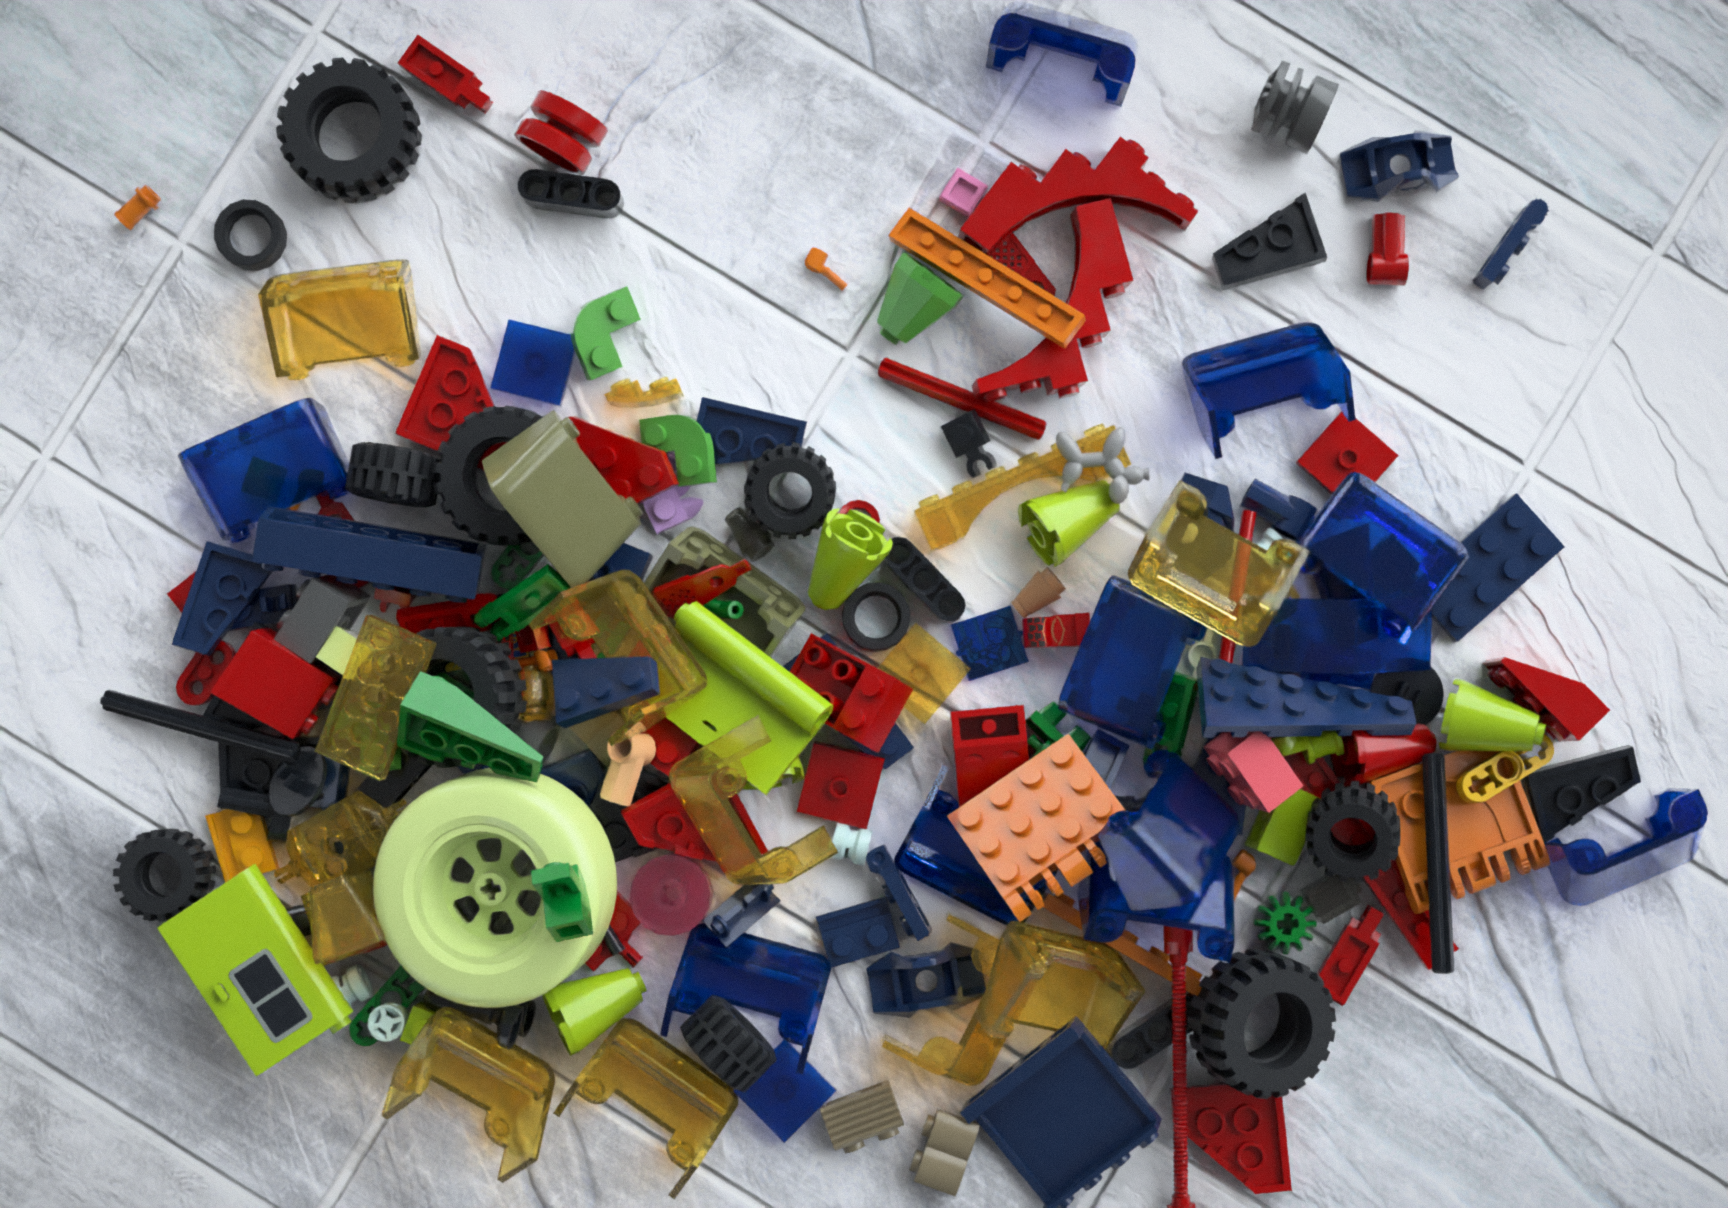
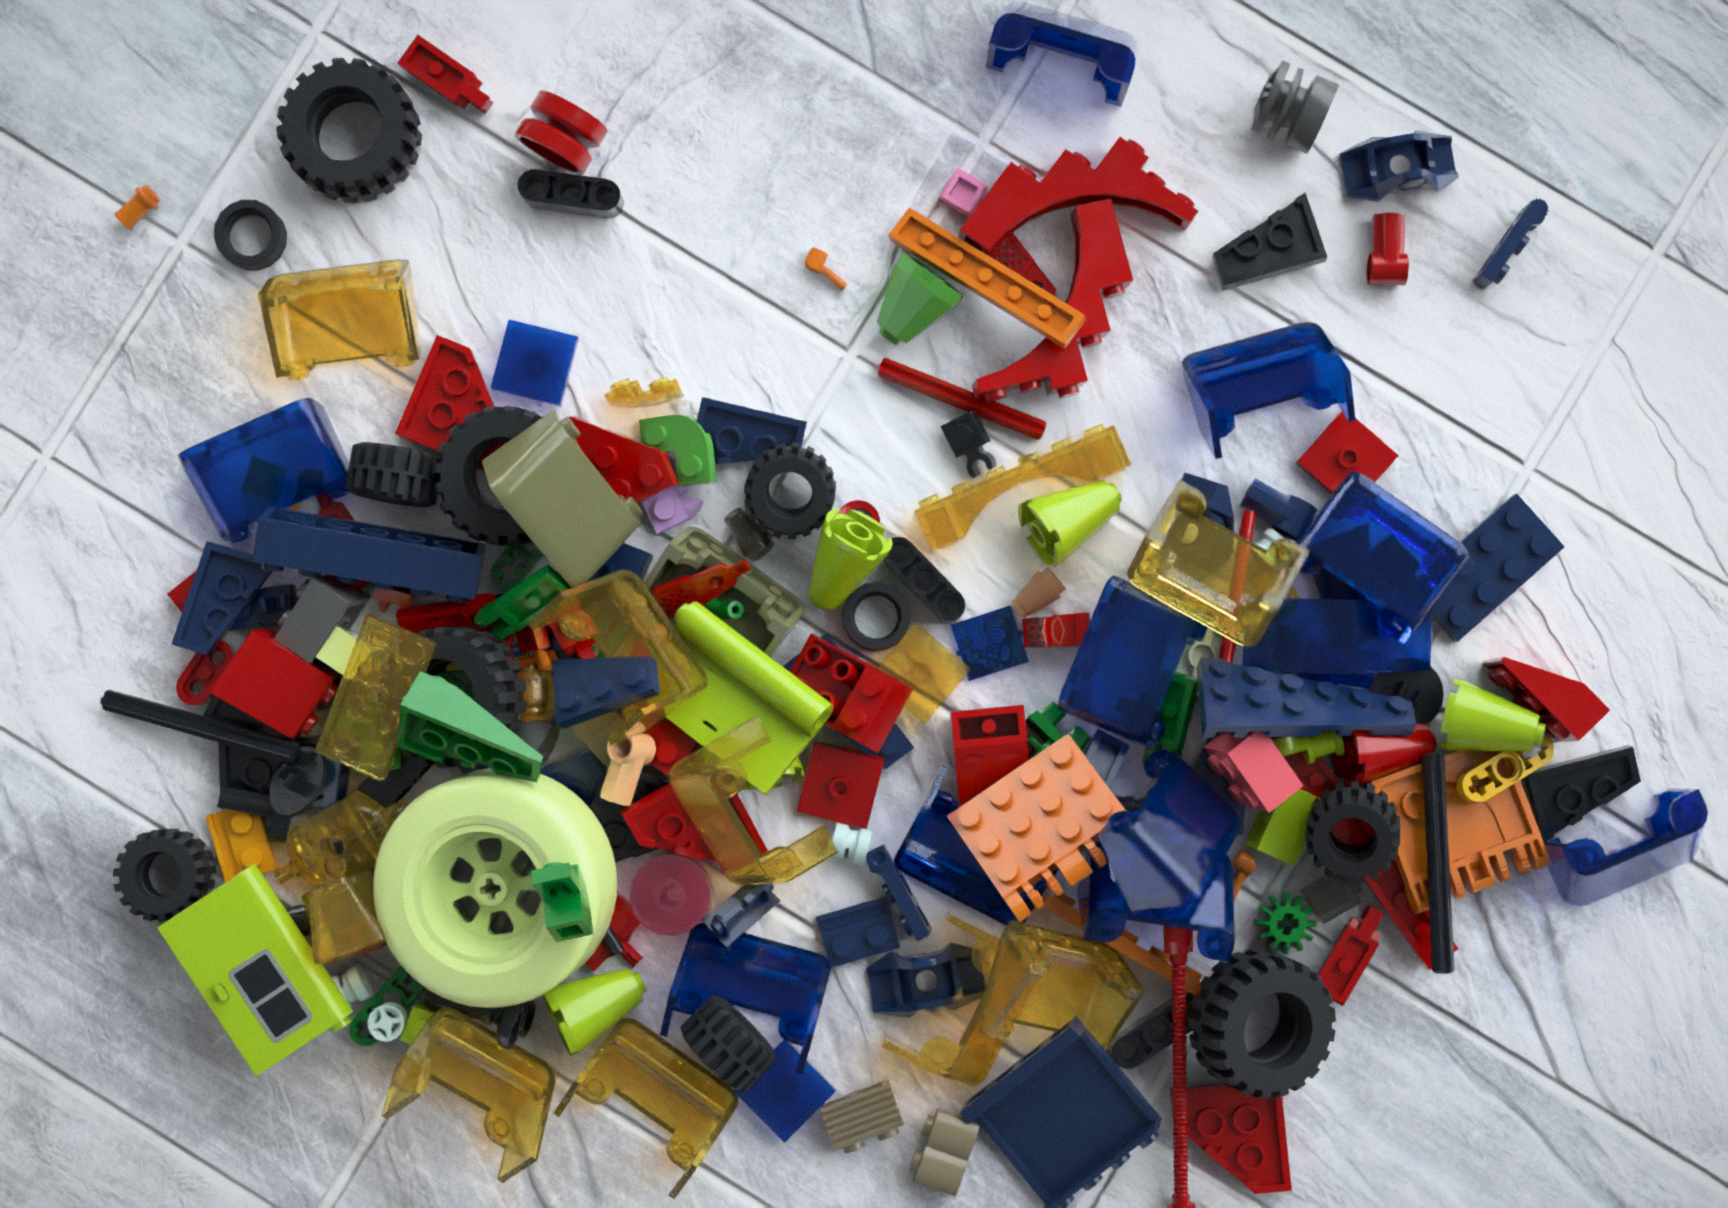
bright green plate [571,286,641,380] -> none
light grey piece [1056,427,1150,504] -> none

